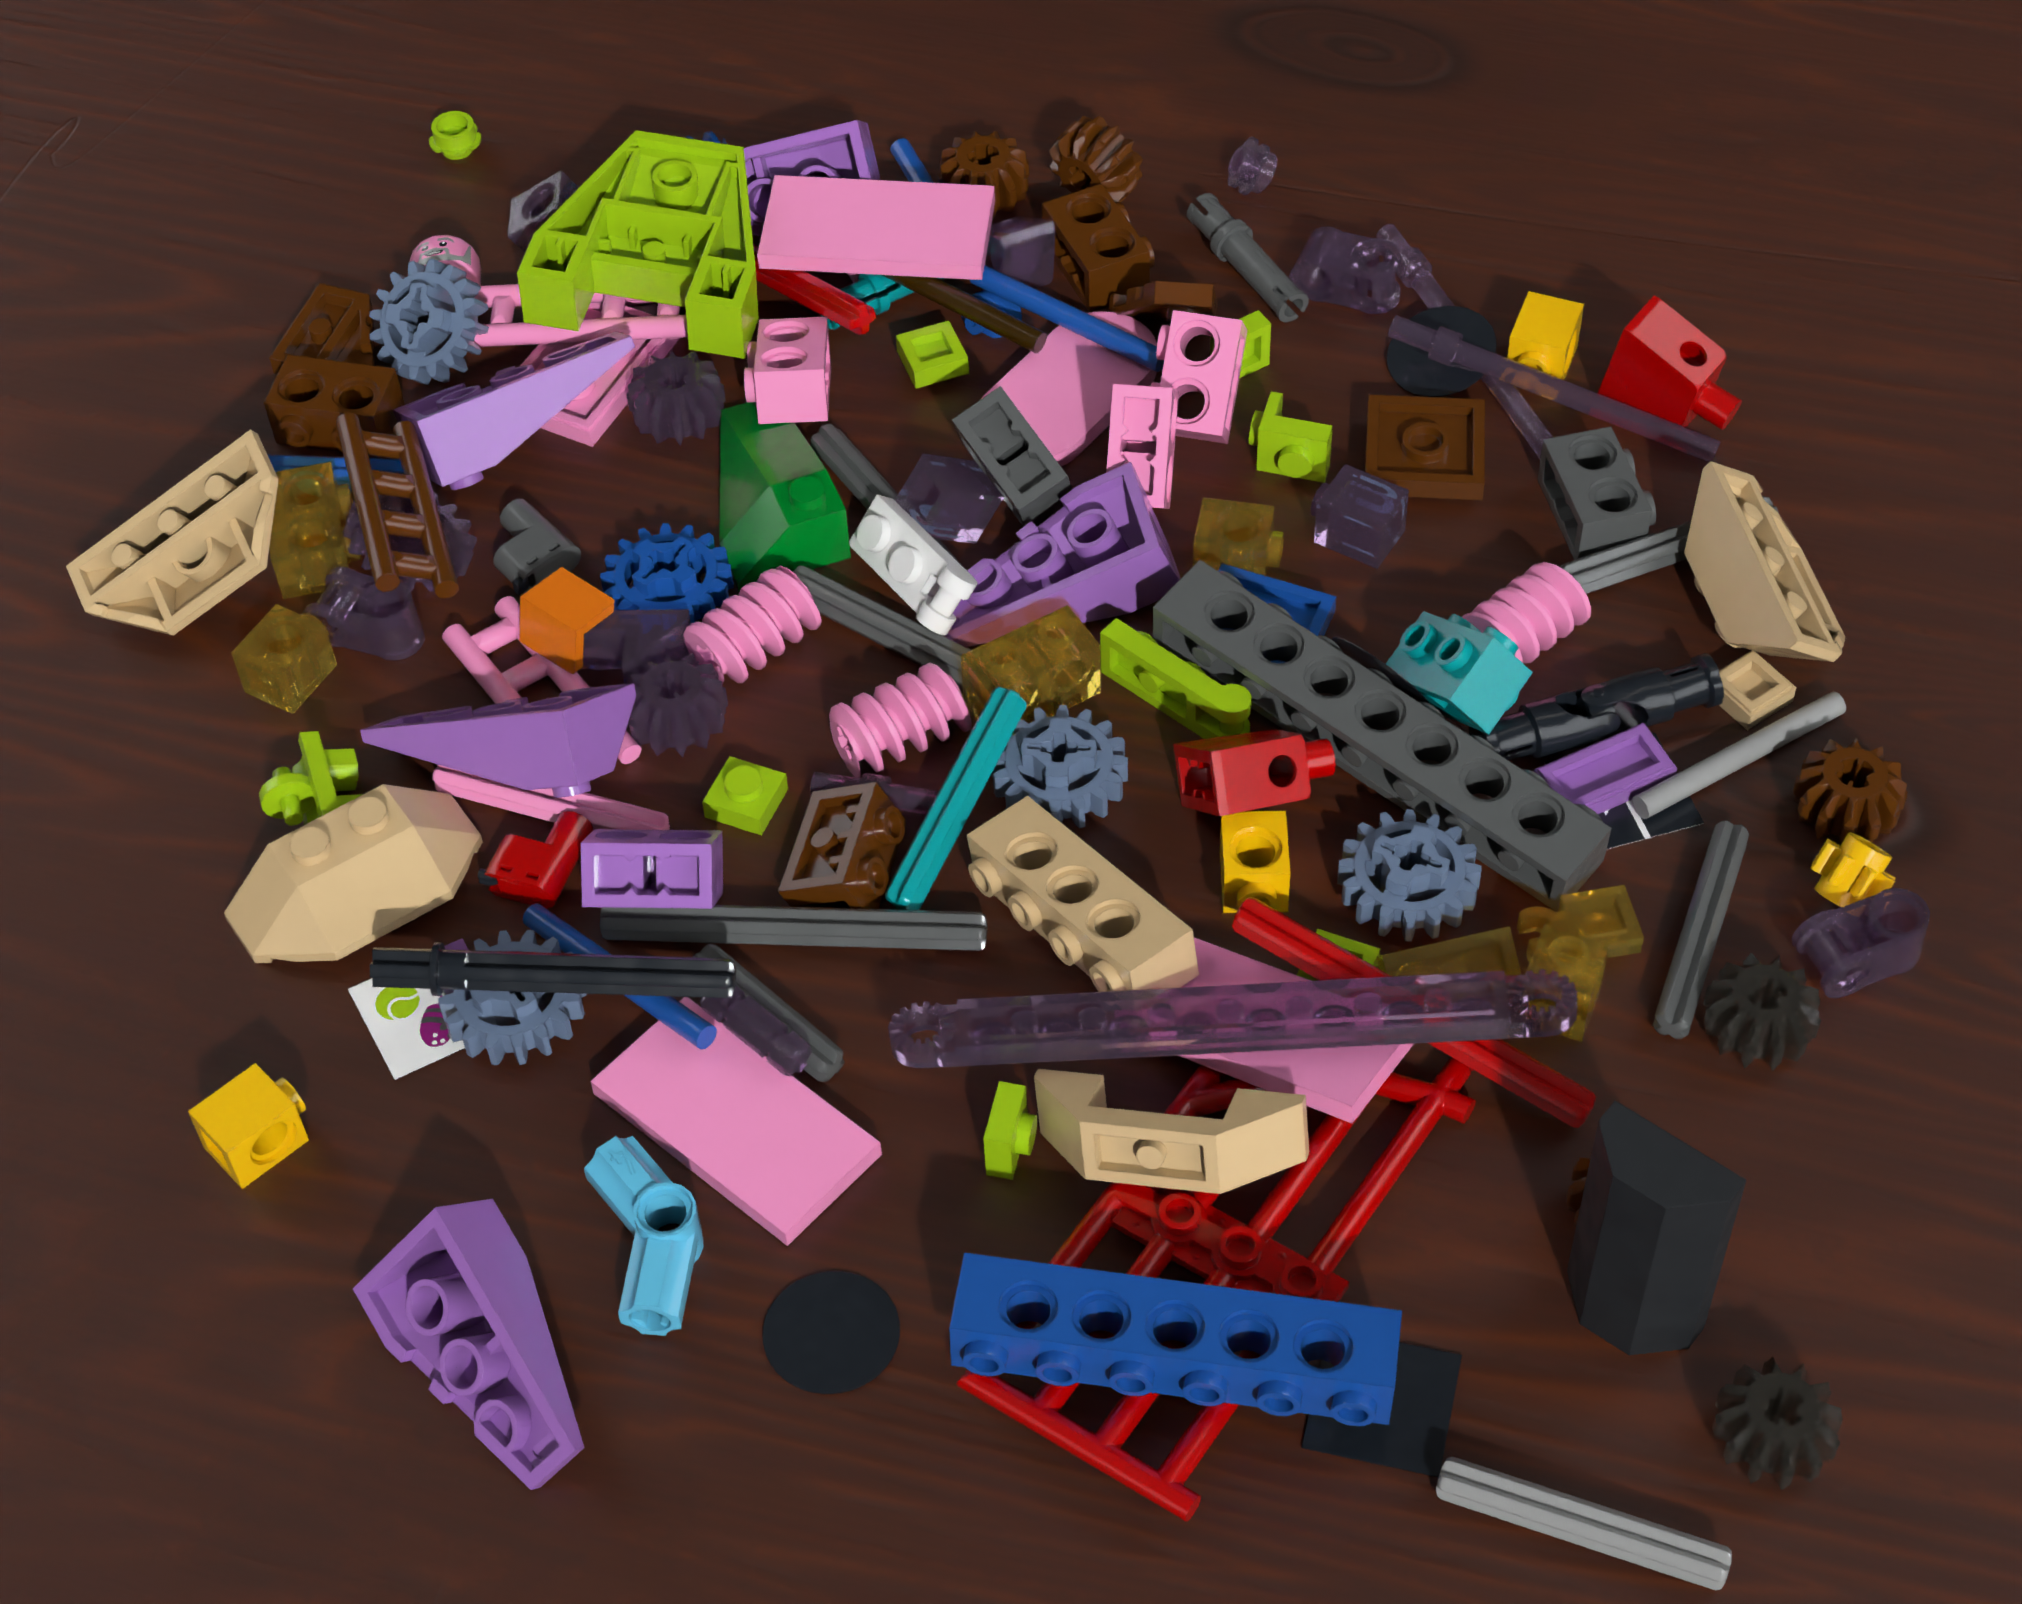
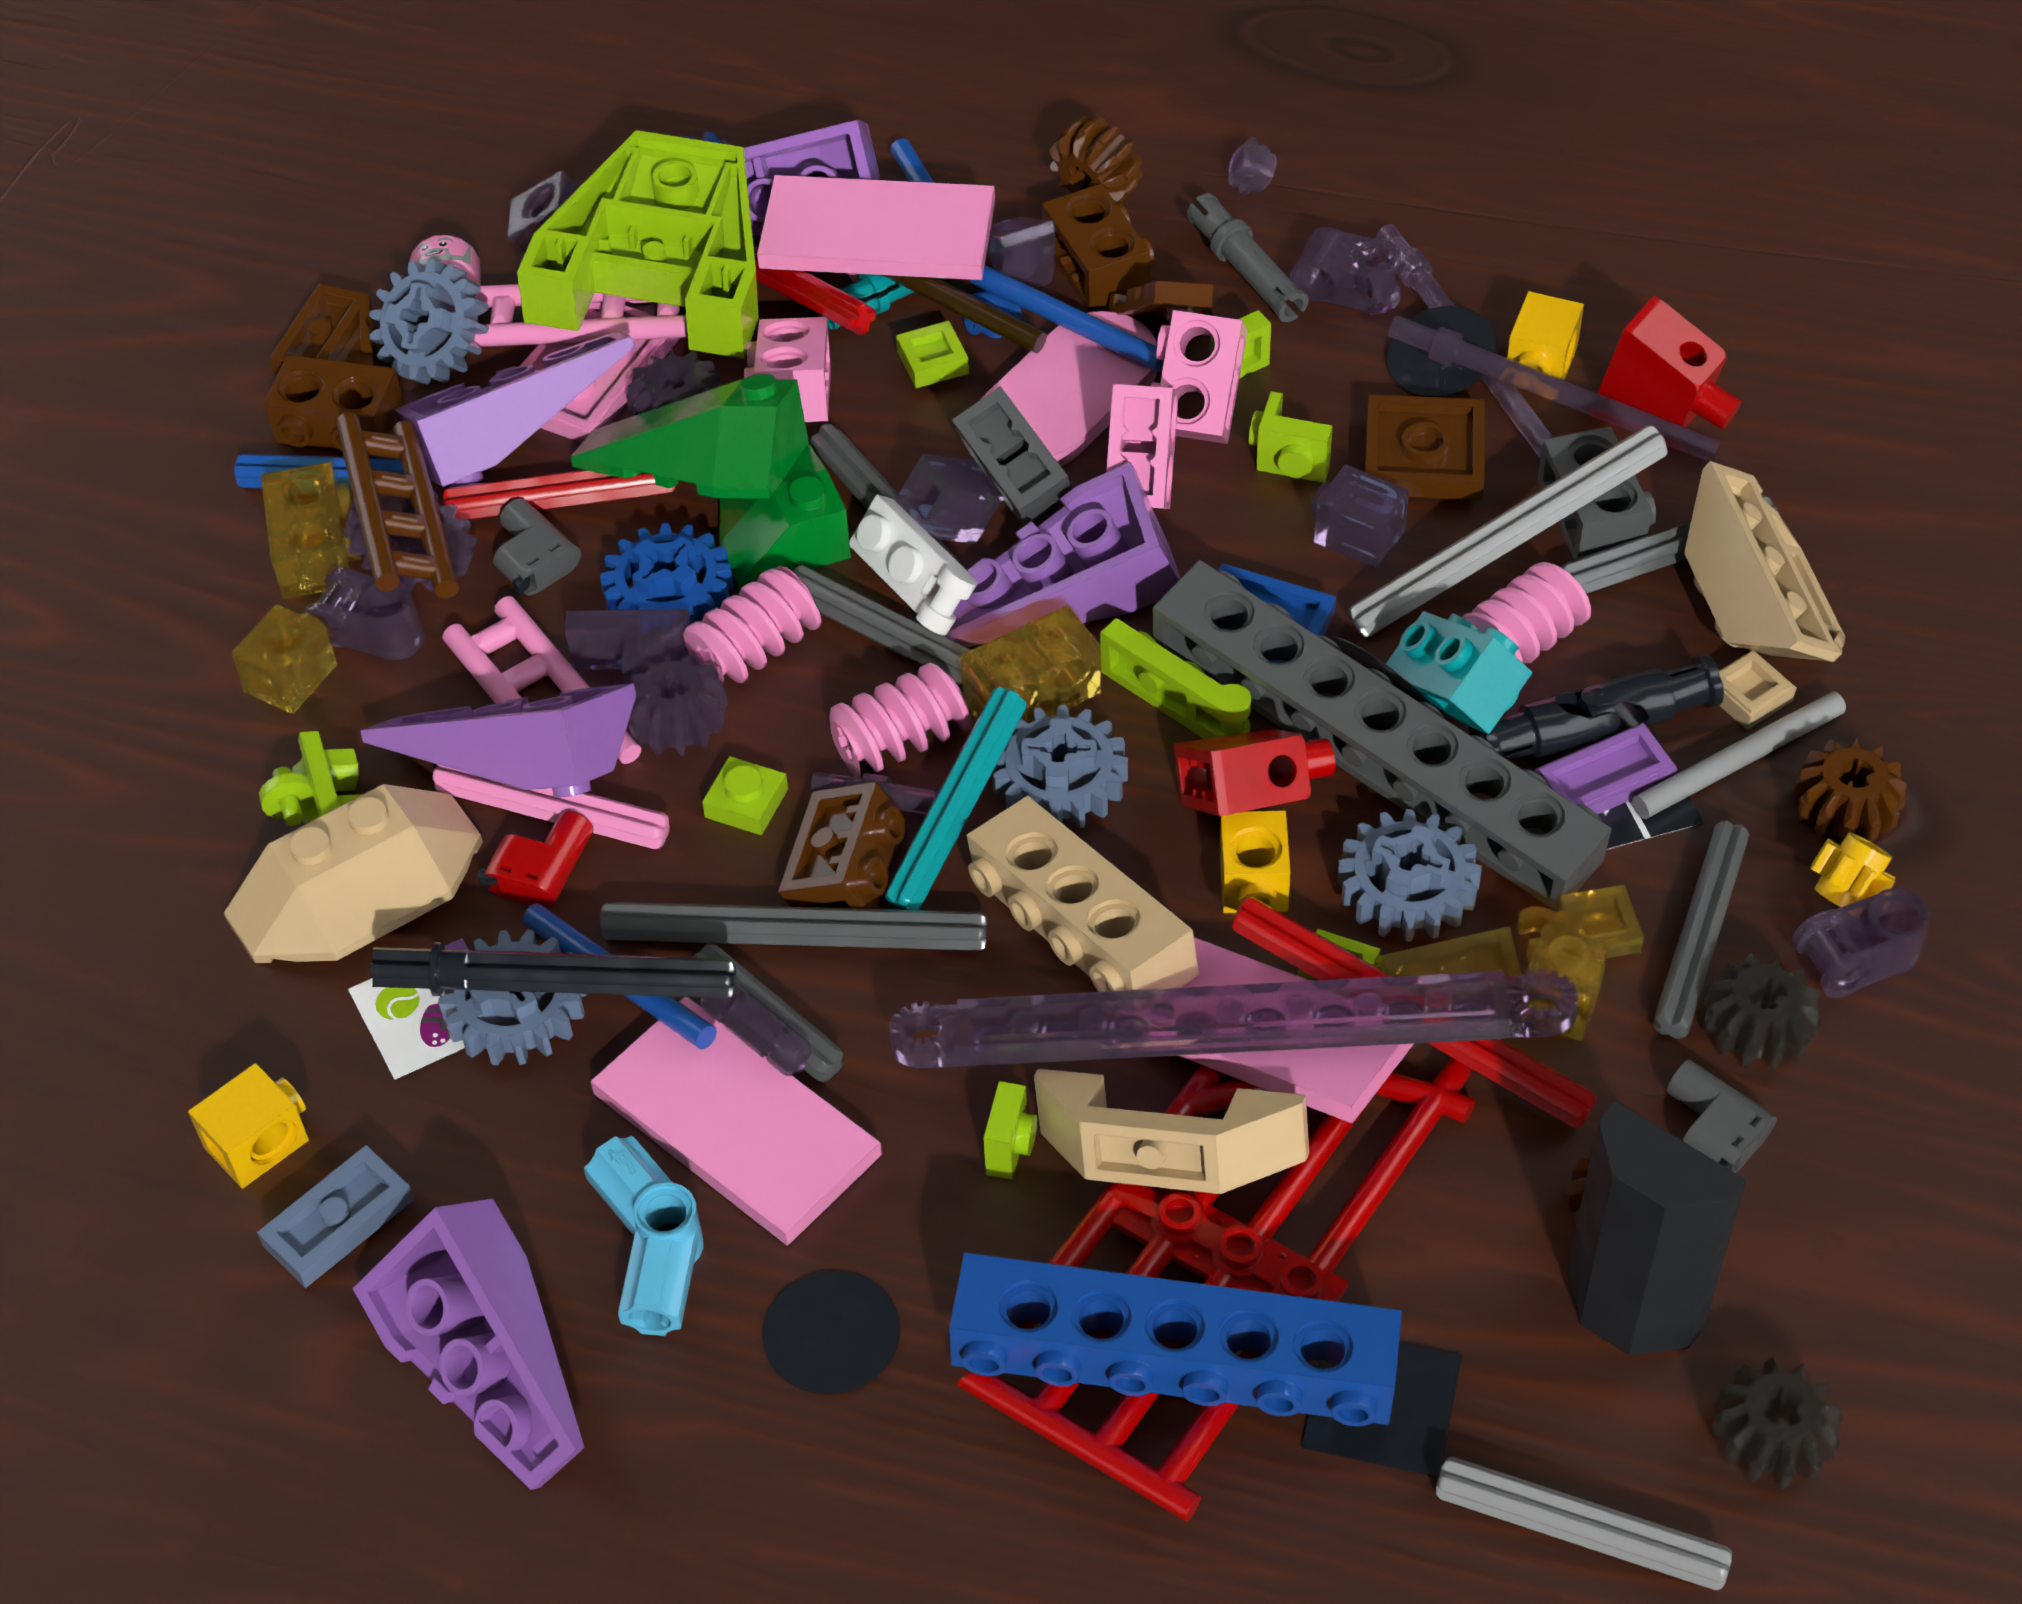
tan wedge [66,429,279,636] -> none
lime plate [429,111,482,160] -> none
orange panel [519,567,615,674] -> none
medium lavender brick [581,829,723,909] -> none
reddish brown gear [938,130,1029,220] -> none
clear yellow brick [1193,497,1284,576] -> none
none -> sand blue plate [257,1145,414,1288]
none -> axle [443,470,676,522]
none -> green wedge [570,374,809,499]
none -> light grey axle [1348,425,1668,637]
none -> dark grey piece [1667,1059,1777,1173]

